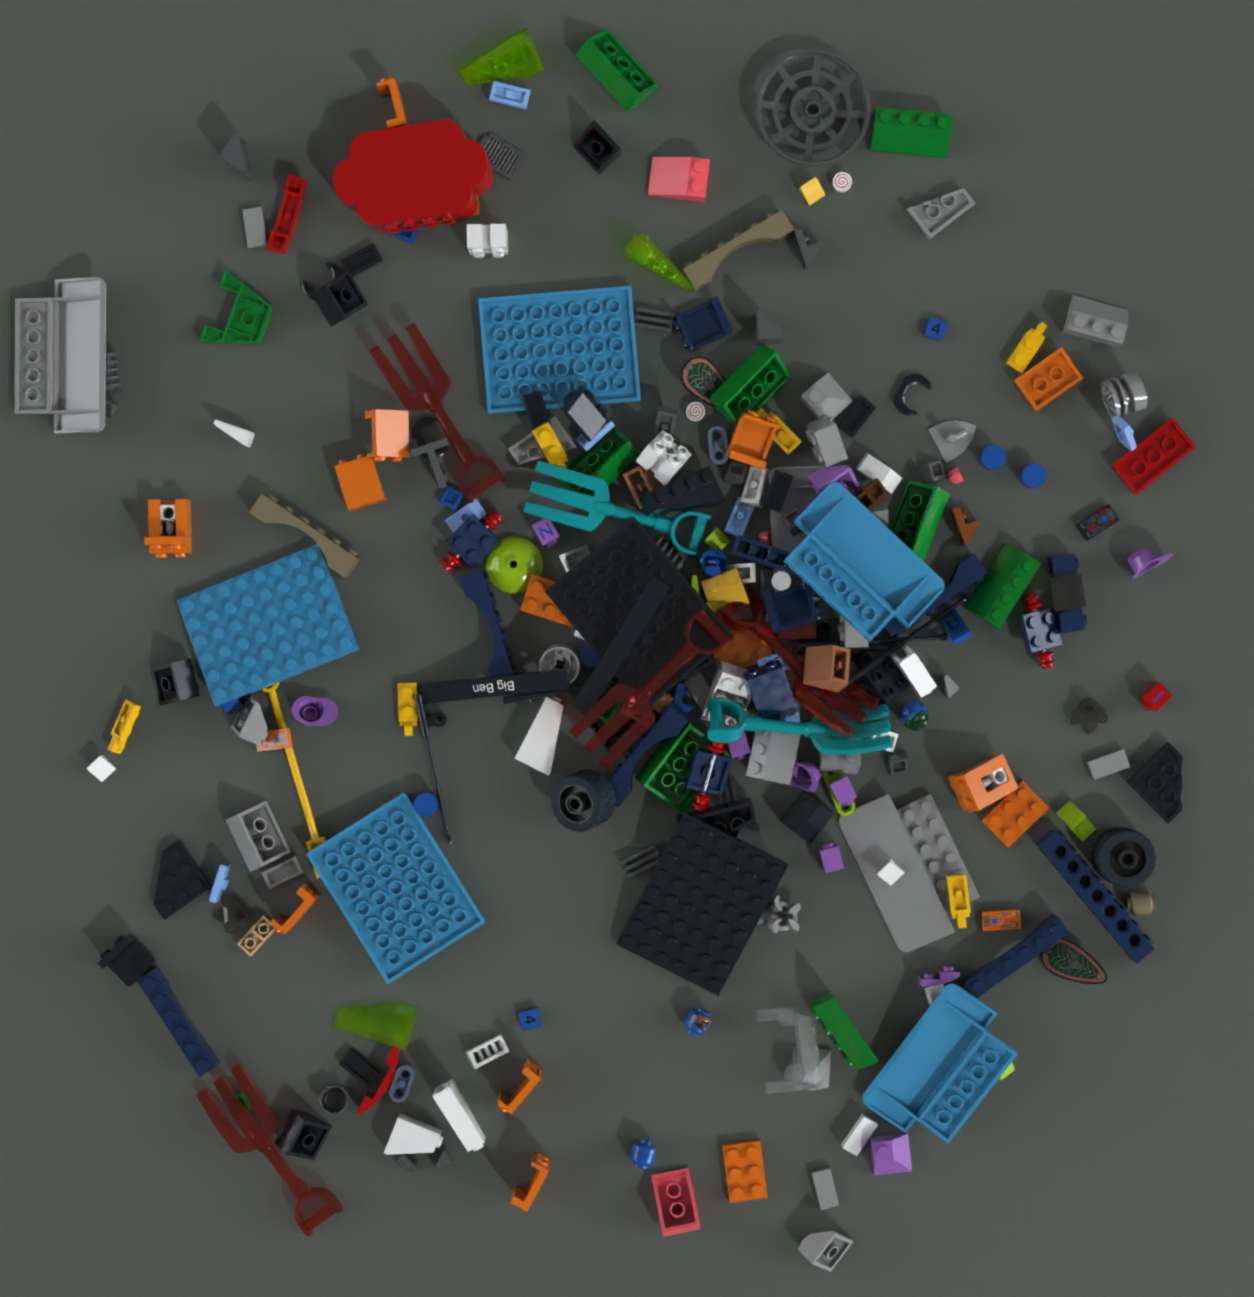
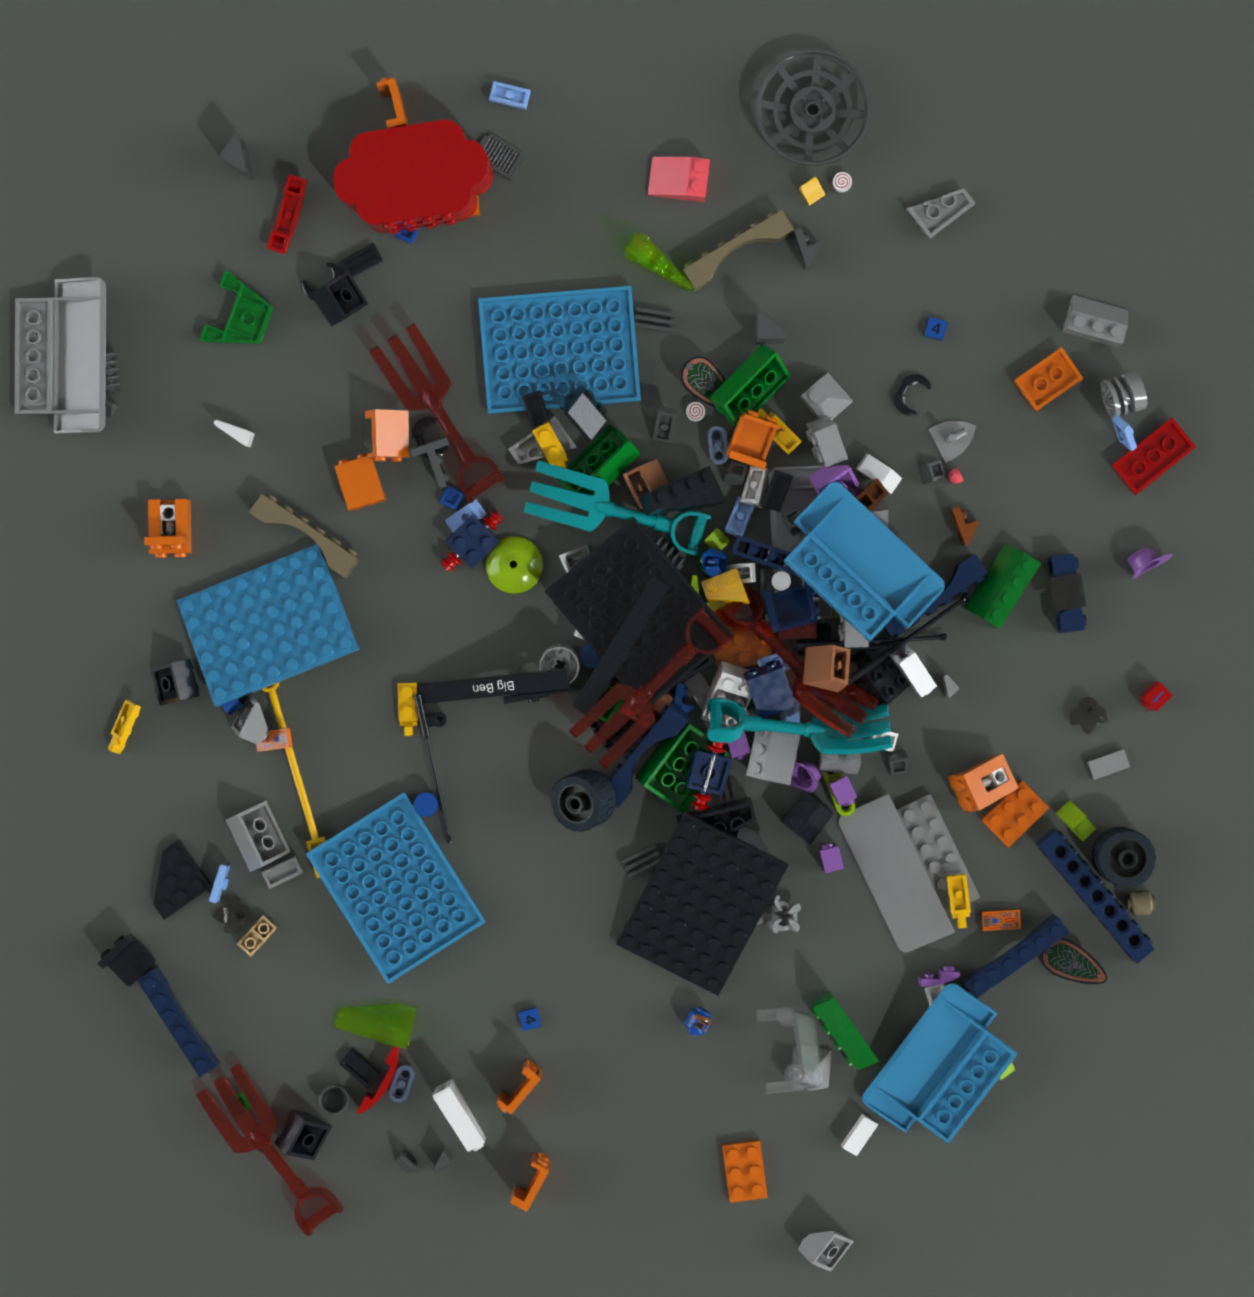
white slope [86,755,116,782] -> none
light grey tile [242,207,267,249] -> none
orange panel [271,883,321,934] -> none
medium lavender piece [292,696,338,727] -> none
white slope [384,1113,444,1155] -> none
clear neon green wedge [459,28,545,86] -> none
dark blue arch [460,571,518,677] -> none
white slope [465,1034,510,1069] -> none
white brick [467,224,508,258] -> none
white slope [515,695,564,776] -> none
orange plate [520,573,573,627] -> none
medium lavender brick [532,518,560,548] -> none
black slope [573,120,621,174] -> none
light blue plate [575,417,615,451] -> none
green slope [576,29,659,112] -> none
blue head [630,1139,657,1169] -> none
white brick [636,430,692,485] -> none
coral slope [651,1168,700,1237] -> none
dark blue panel [673,296,733,353] -> none
coral hinge [758,531,772,546] -> none
light grey tile [811,1167,840,1210] -> none
black tile [837,396,876,438] -> none
green slope [870,107,953,158] -> none
medium lavender slope [870,1133,912,1176] -> none
white slope [877,859,905,885] -> none
green slope [889,479,950,562] -> none
piece [899,700,929,731] -> none
blue slope [939,608,972,645] -> none
blue piece [979,445,1006,471] -> none
yellow hinge [1005,321,1048,374] -> none
dark blue plate [1018,592,1062,669] -> none
blue piece [1019,463,1046,489] -> none
black tile [1076,504,1119,541] -> none
black plate [1127,742,1183,824] -> none

